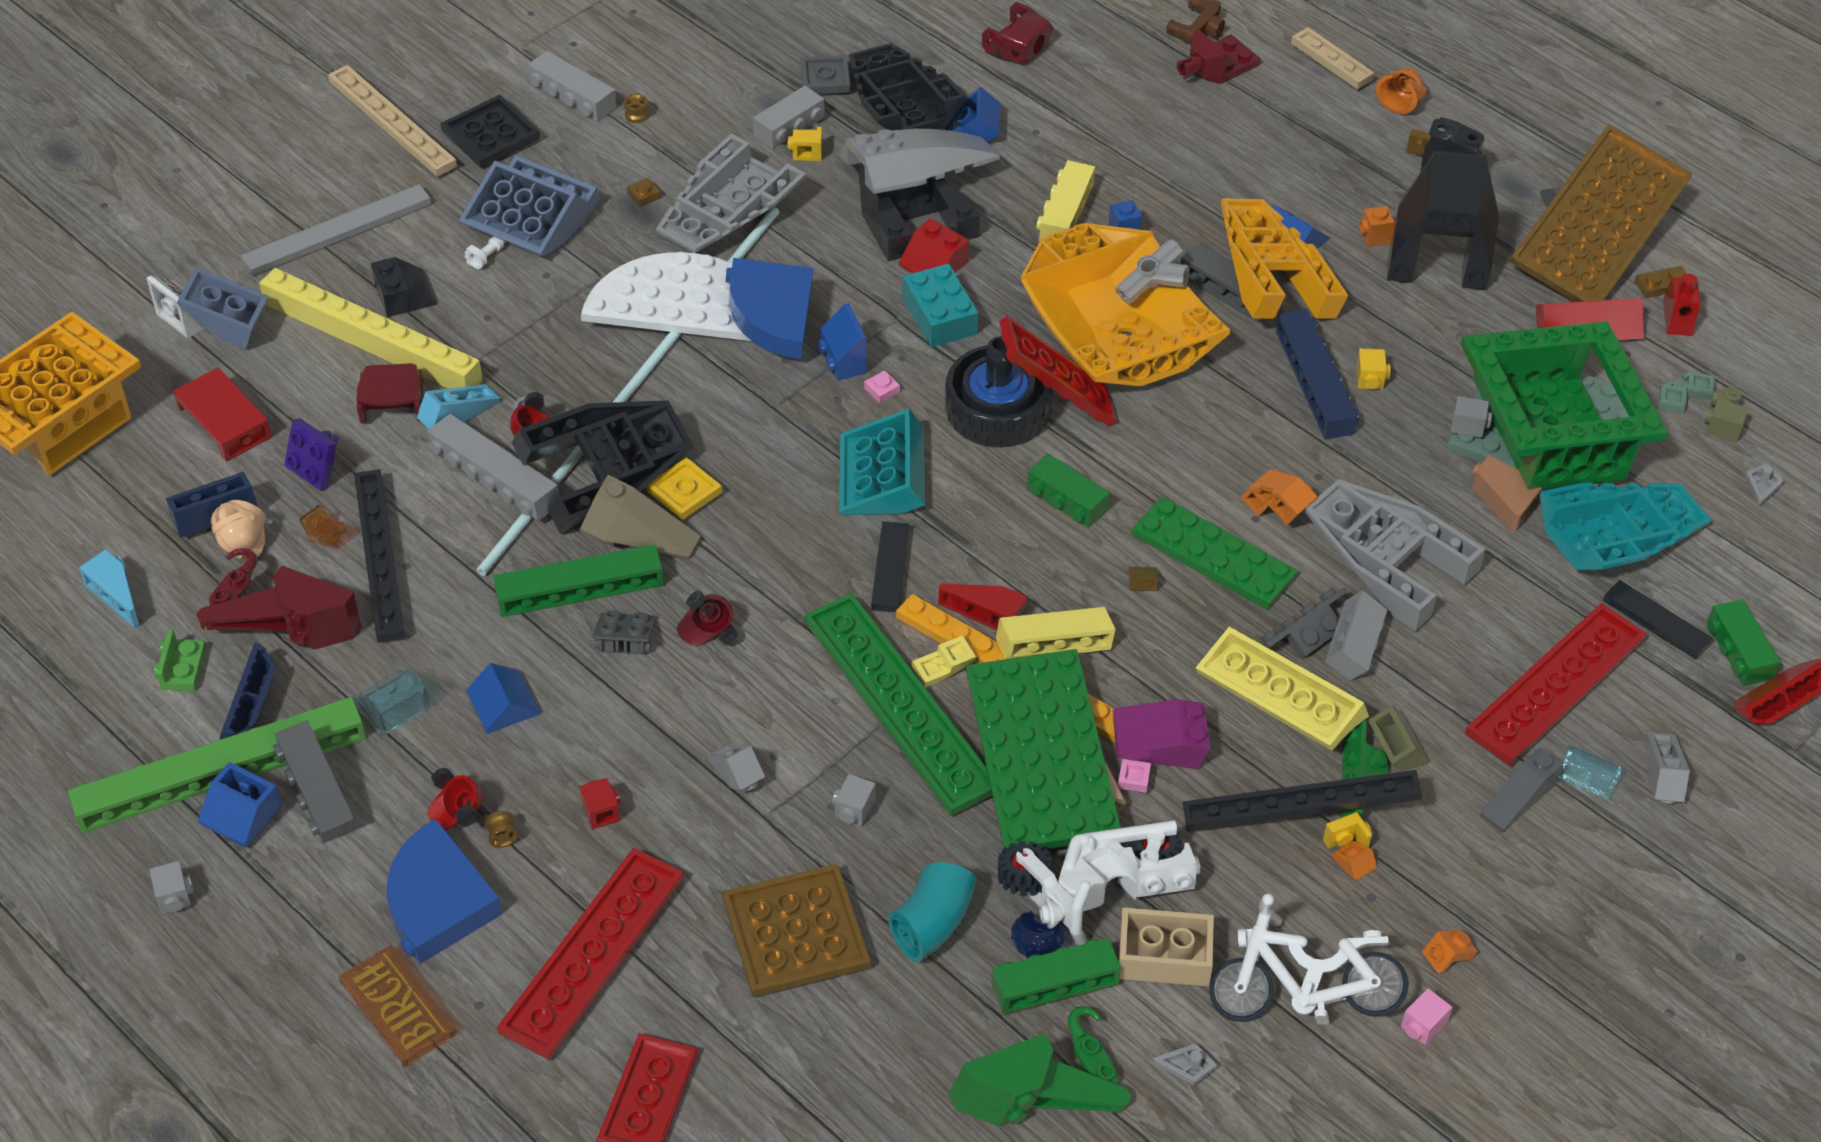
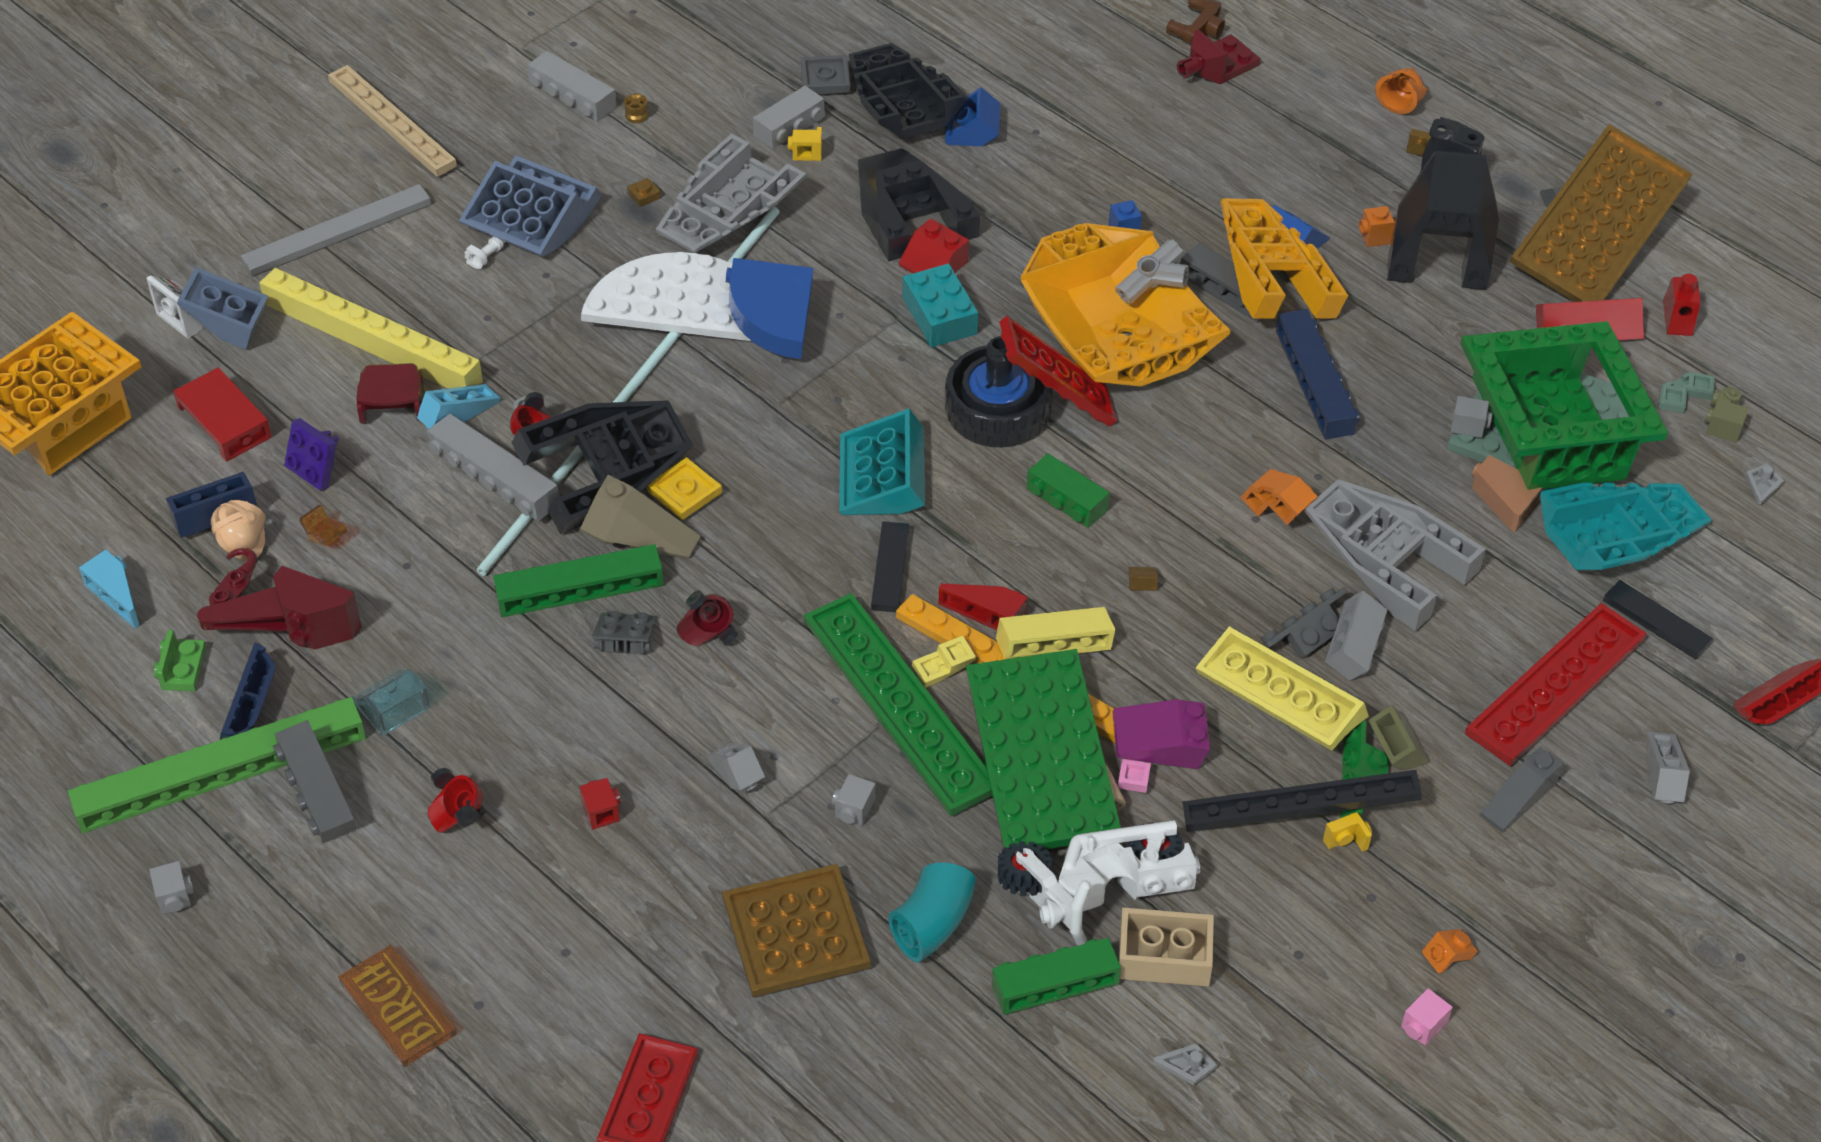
blue slope [198,762,282,848] -> none
black plate [354,469,405,642] -> none
black slope [371,257,436,318] -> none
blue brick [387,819,502,964] -> none
black plate [440,95,540,168] -> none
blue slope [467,663,540,734] -> none
pearl gold wheel [484,811,518,848] -> none
red plate [497,848,684,1061] -> none
blue slope [818,303,866,381] -> none
light grey wedge [839,129,1000,194] -> none
bright pink plate [864,370,900,403] -> none
green slope [948,1006,1131,1126] -> none
dark red piece [982,1,1053,65] -> none
clear blue hair [1011,911,1064,958] -> none
light yellow brick [1036,160,1095,241] -> none
green plate [1131,496,1298,610] -> none
piece [1209,894,1409,1024] -> none
tan plate [1291,27,1374,90] -> none
orange slope [1332,841,1377,880] -> none
yellow brick [1356,348,1390,389] -> none
clear light blue slope [1559,745,1623,800] -> none
pearl gold plate [1635,266,1687,299] -> none
green brick [1707,599,1781,686] -> none

